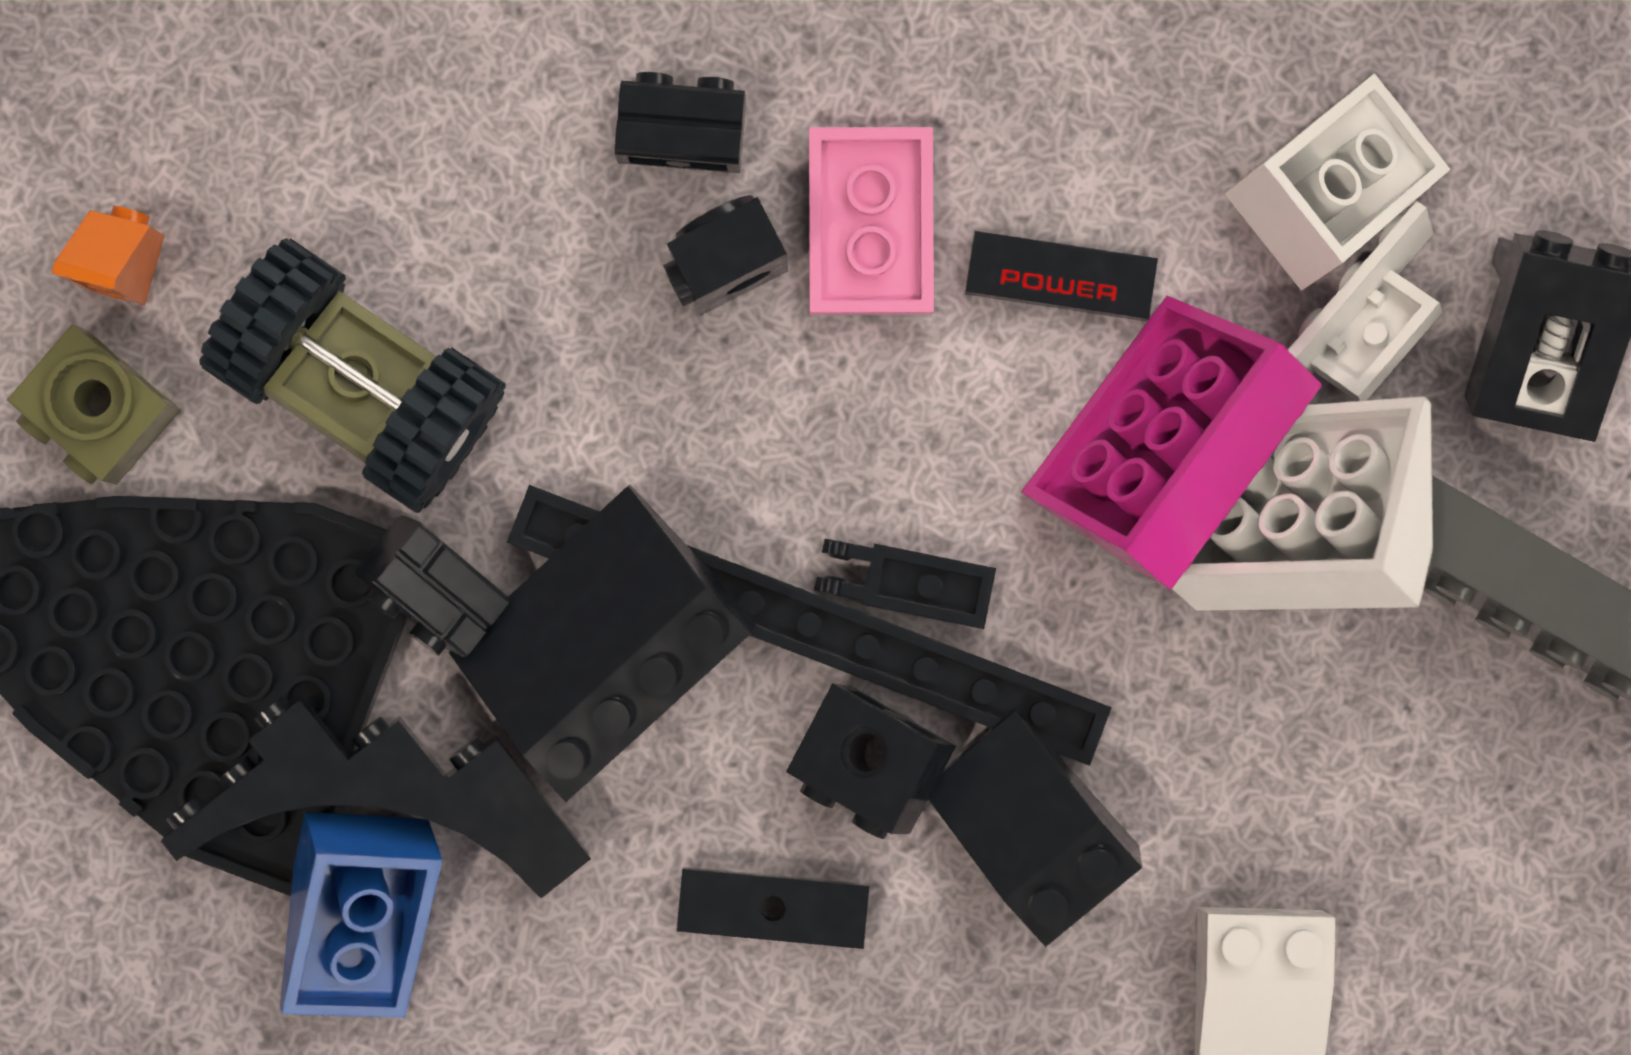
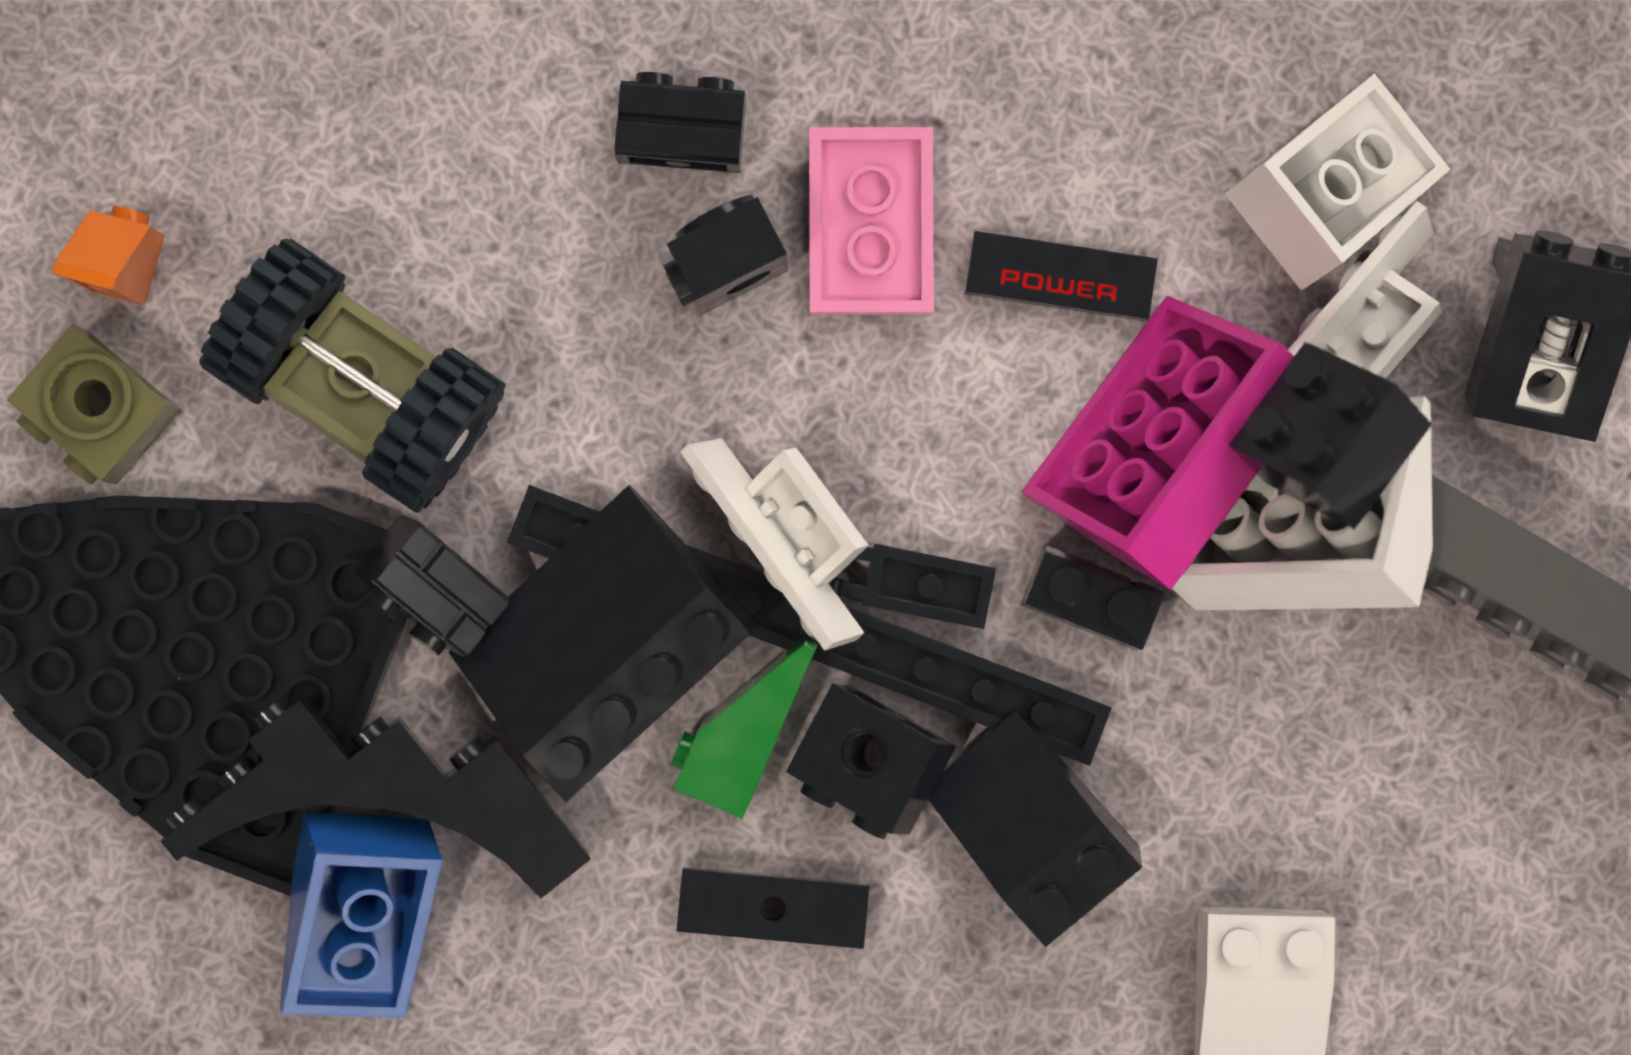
none -> green slope [670,634,819,819]
none -> white bracket [680,438,869,651]
none -> black brick [1020,545,1165,650]
none -> black piece [1228,342,1432,530]

